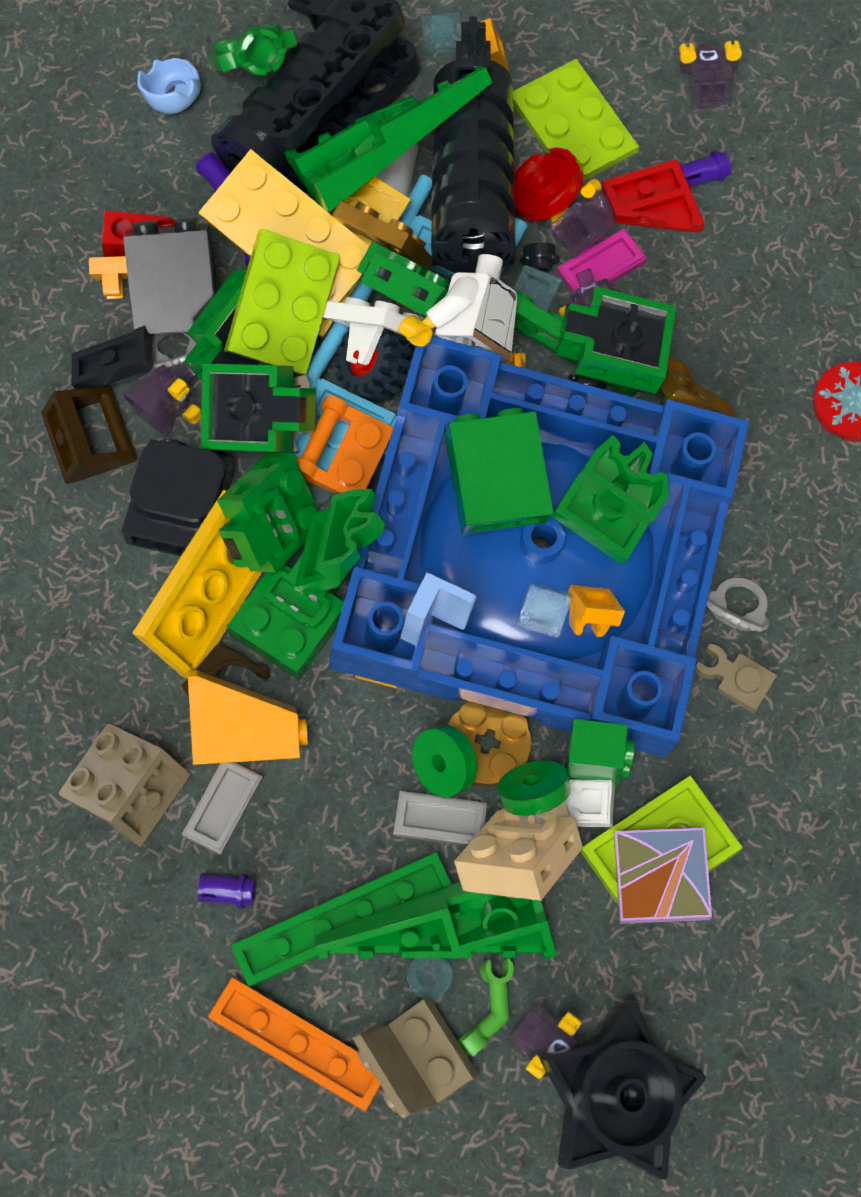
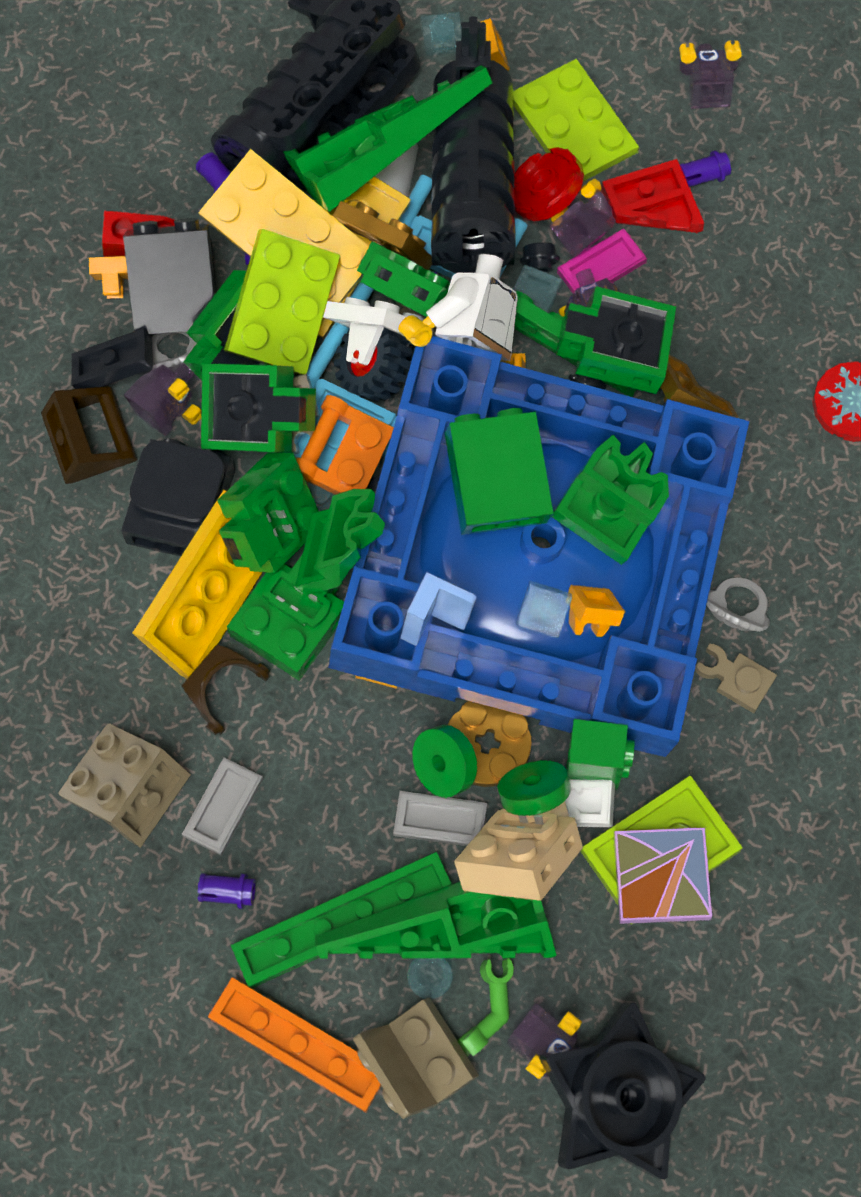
light blue hair [138,58,202,114] -> none
light orange slope [188,670,307,765] -> none
green plate [206,22,297,77] -> none

